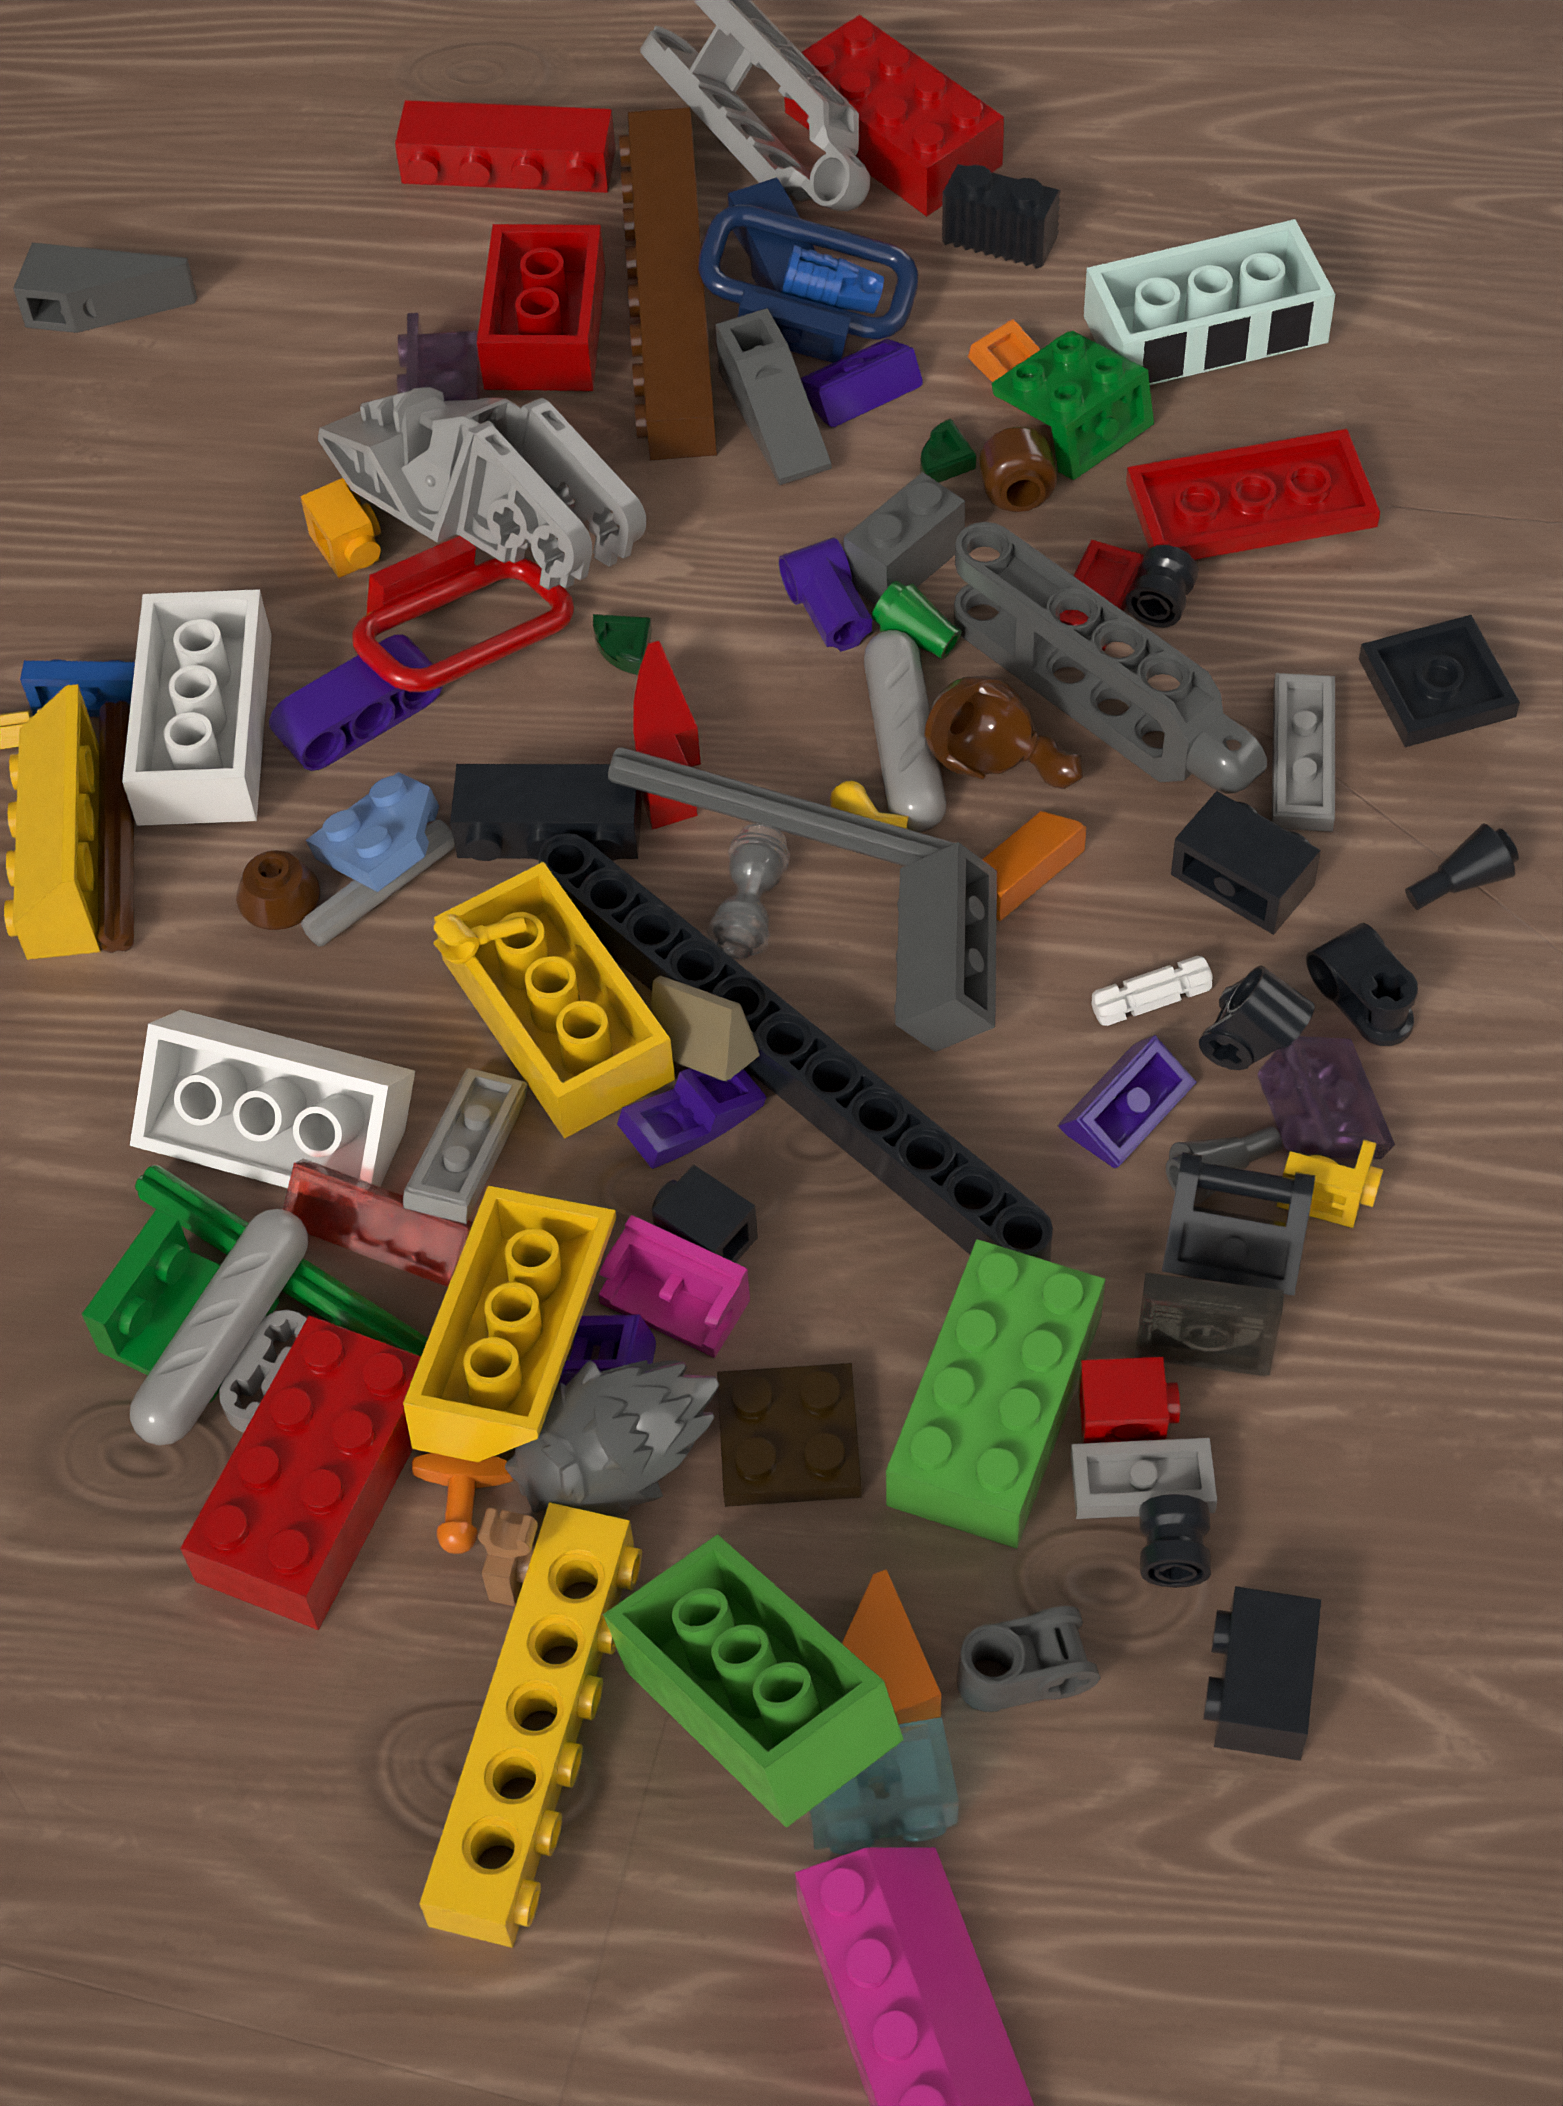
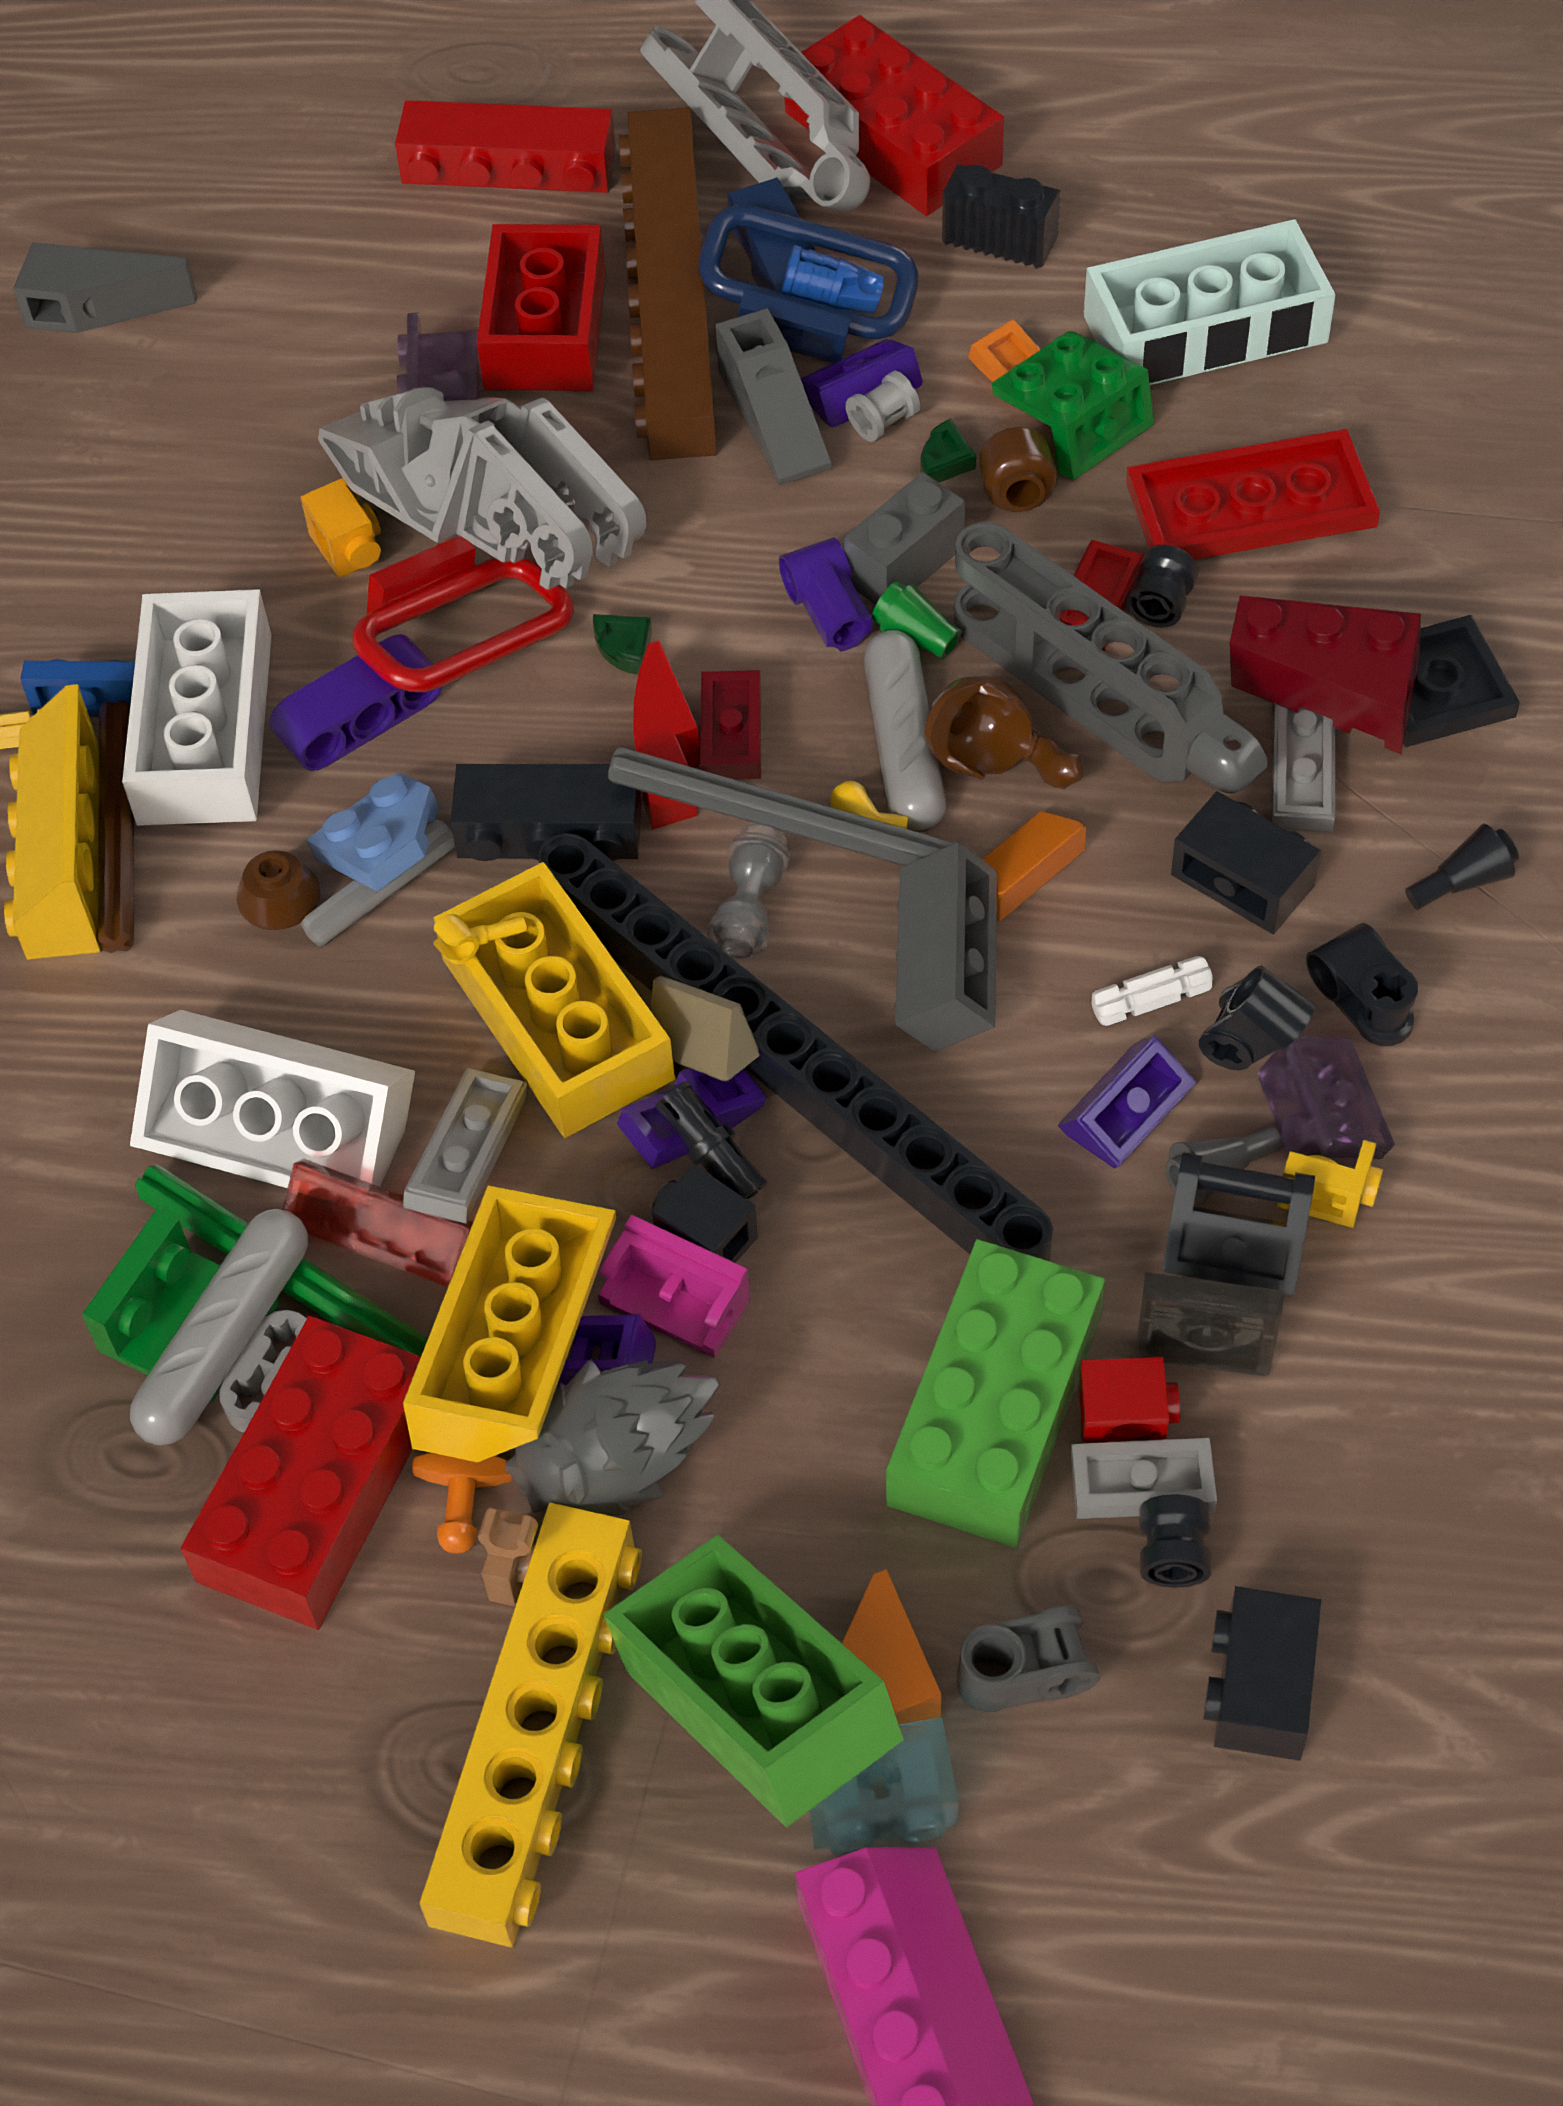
dark brown plate [717,1363,862,1507] -> none
none -> black pin [655,1081,768,1201]
none -> dark red plate [700,670,761,779]
none -> light grey bush [846,371,920,442]
none -> dark red wedge [1229,595,1421,755]

